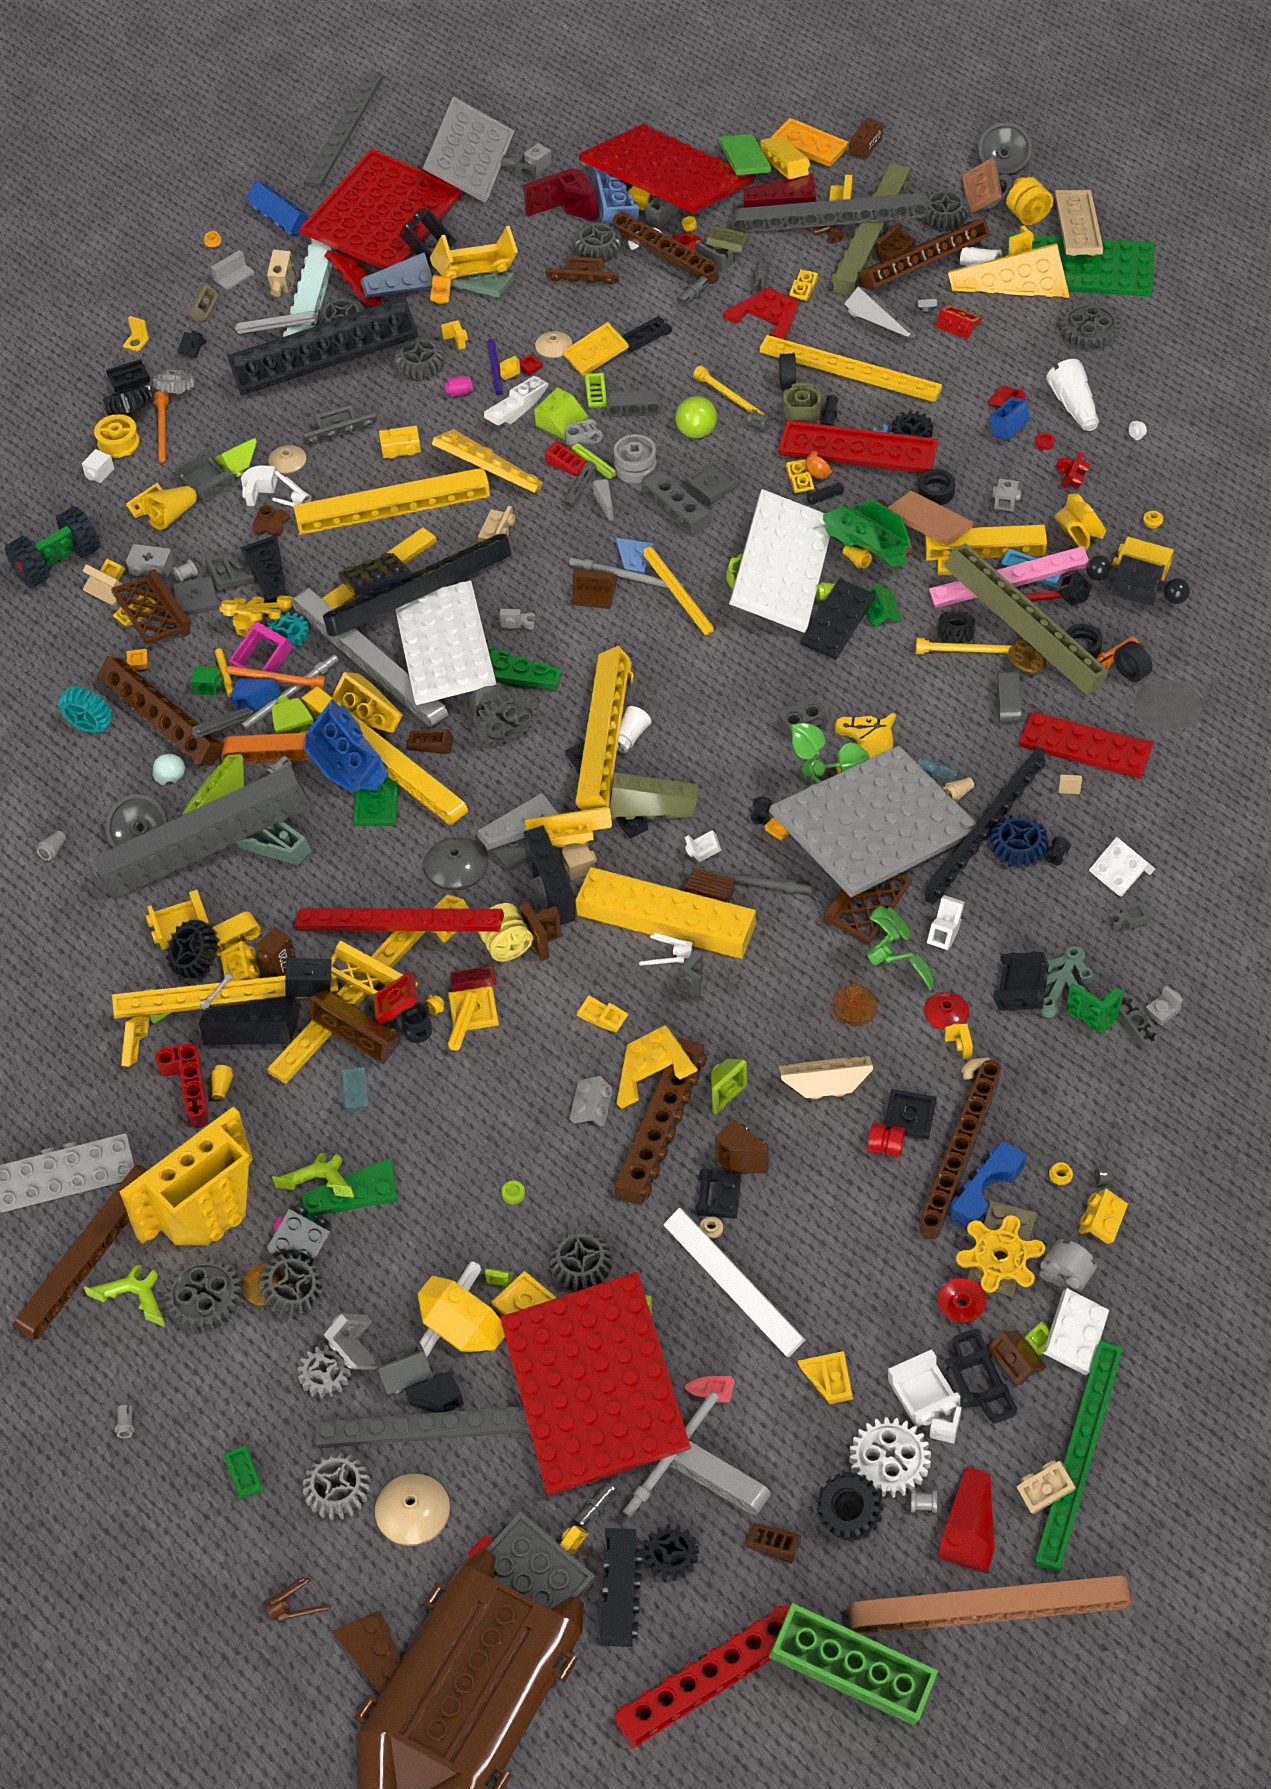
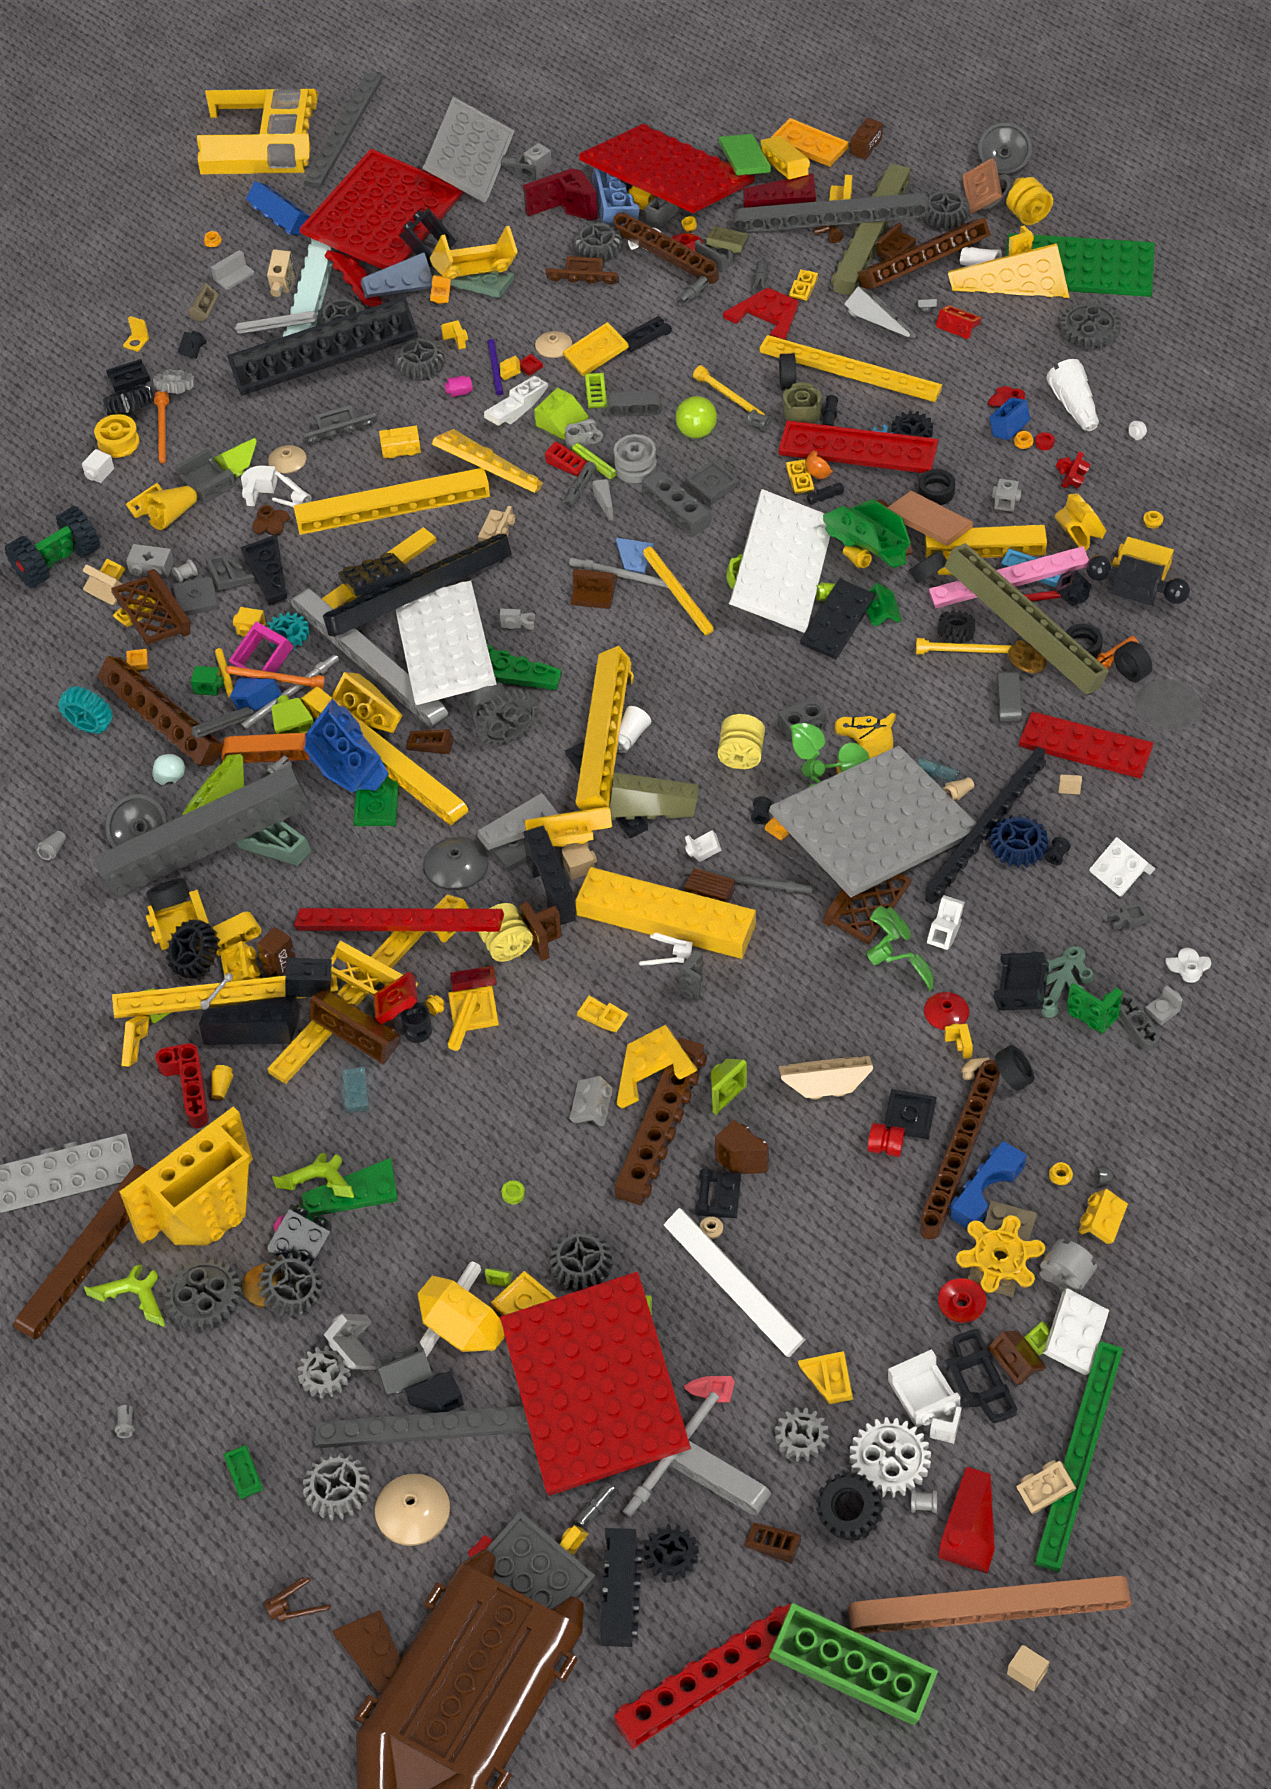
yellow plant [219,596,293,621] -> none
clear orange tile [833,984,878,1027] -> none
tan plate [1054,190,1103,256] -> none
none -> black tyre [146,878,190,910]
none -> yellow piece [197,89,319,174]
none -> light yellow wheel [718,714,765,769]
none -> light grey gear [775,1408,829,1462]
none -> black tyre [909,550,947,583]
none -> black tyre [995,1045,1035,1091]
none -> tan panel [1007,1645,1050,1692]
none -> light orange plate [1014,431,1033,449]
none -> white plate [1165,948,1211,982]

